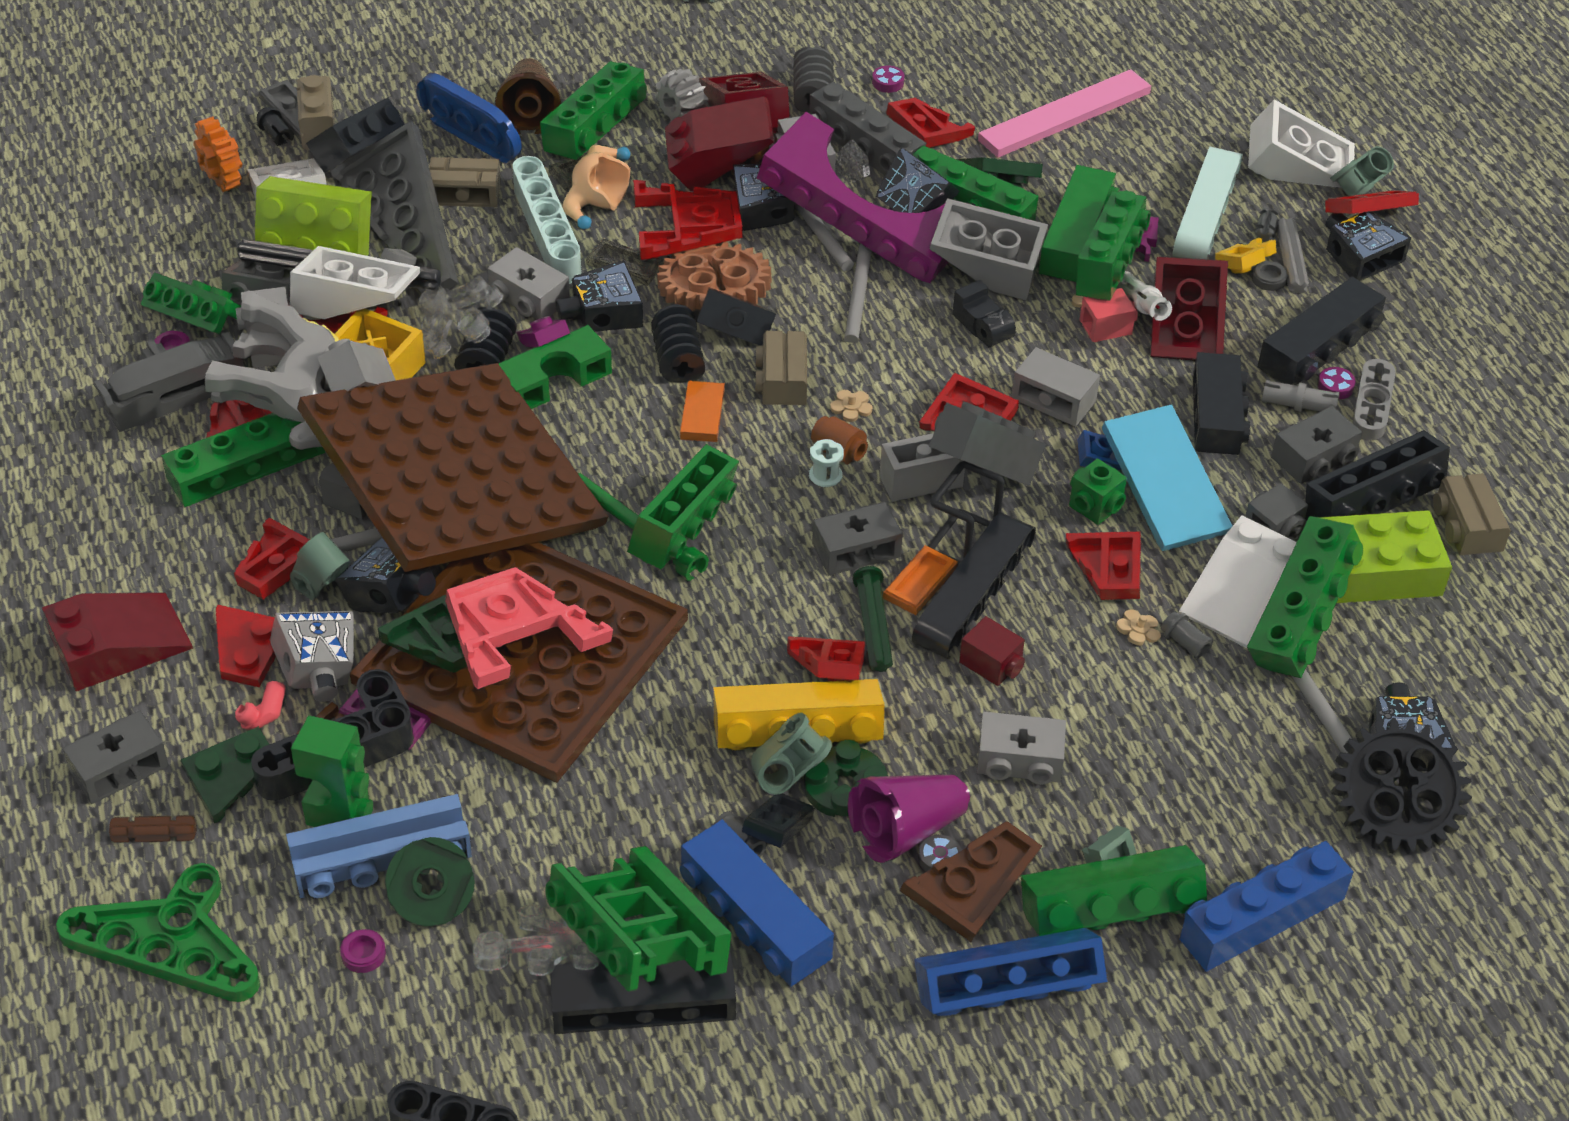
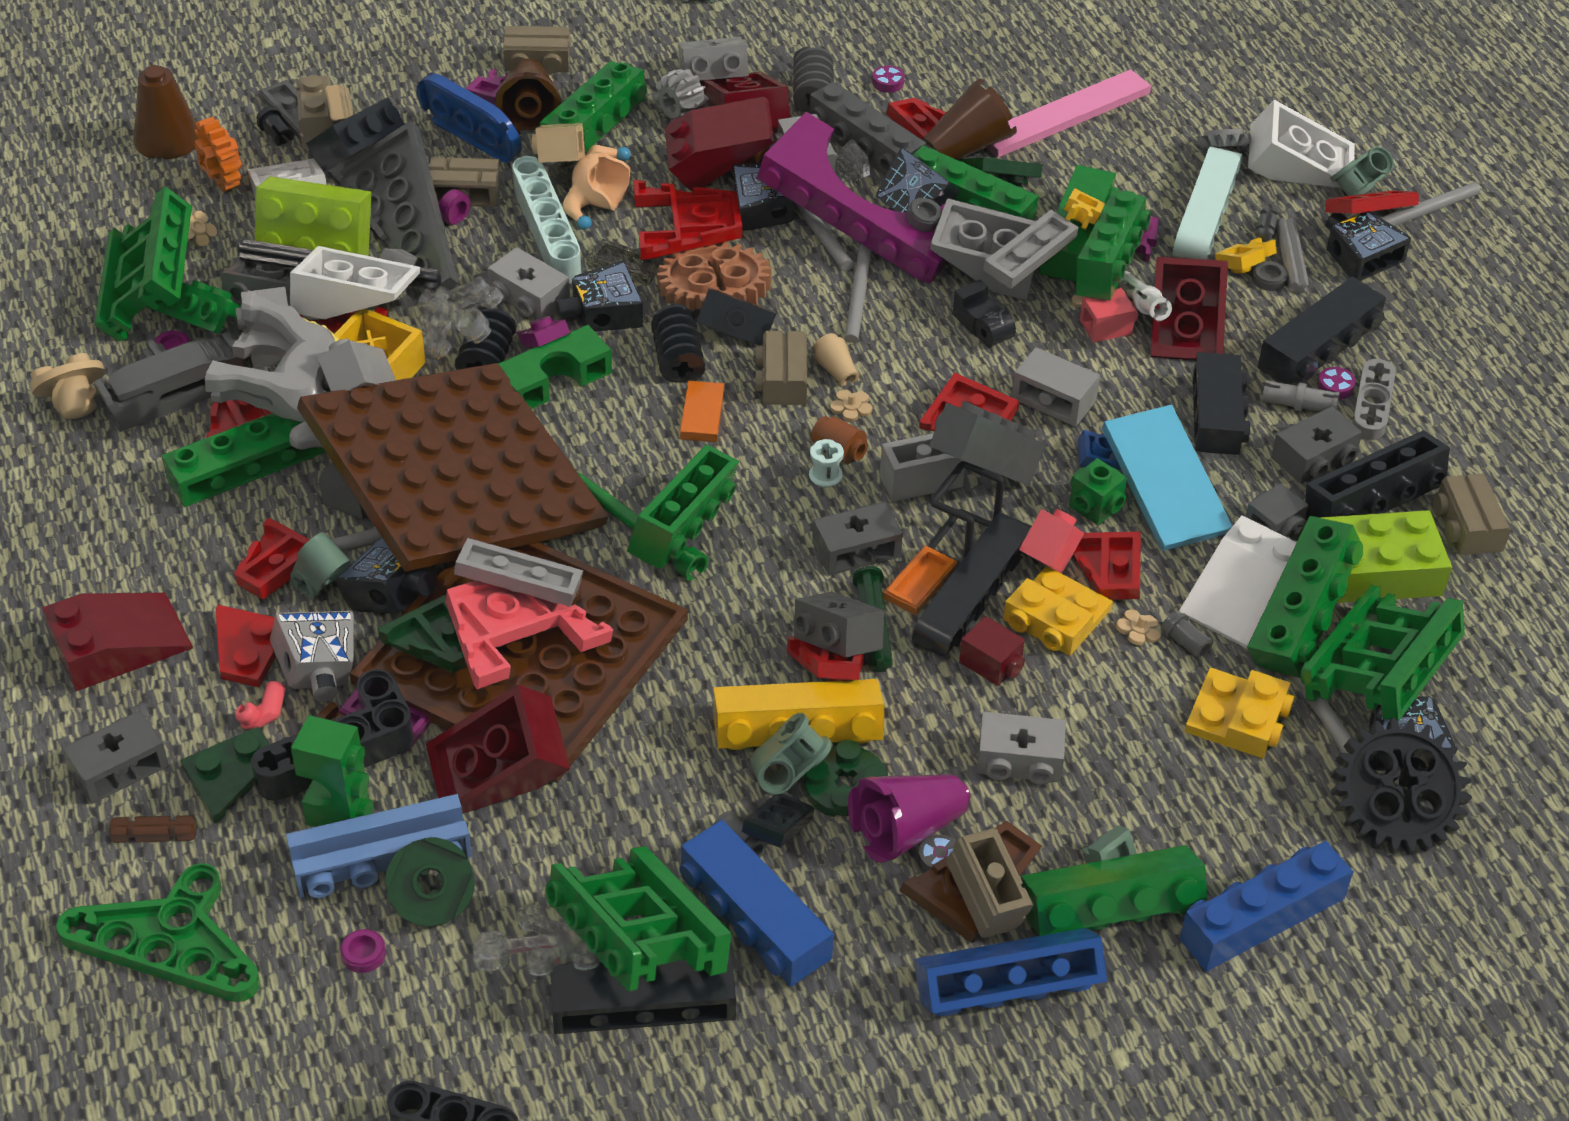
none -> tan plate [30,353,106,420]
none -> green fence [94,186,192,341]
none -> reddish brown cone [133,65,198,159]
none -> tan plant [188,211,217,247]
none -> tan tile [325,84,354,122]
none -> dark red slope [426,684,570,814]
none -> magenta tile [439,189,470,226]
none -> light grey plate [454,538,583,607]
none -> magenta plate [465,69,509,105]
none -> dark tan brick [503,26,571,73]
none -> tan brick [532,123,585,163]
none -> light grey brick [678,37,749,81]
none -> dark grey brick [793,592,884,658]
none -> tan cone [813,333,859,387]
none -> dark grey tile [906,198,942,232]
none -> reddish brown cone [923,79,1017,160]
none -> dark tan brick [946,828,1033,938]
none -> light grey plate [983,210,1079,289]
none -> yellow plate [1003,566,1113,656]
none -> coral brick [1019,509,1084,573]
none -> yellow plate [1063,188,1105,229]
none -> yellow plate [1184,667,1295,759]
none -> light grey gear [1197,129,1251,148]
none -> green fence [1301,585,1465,722]
none -> light grey bar [1380,182,1480,226]

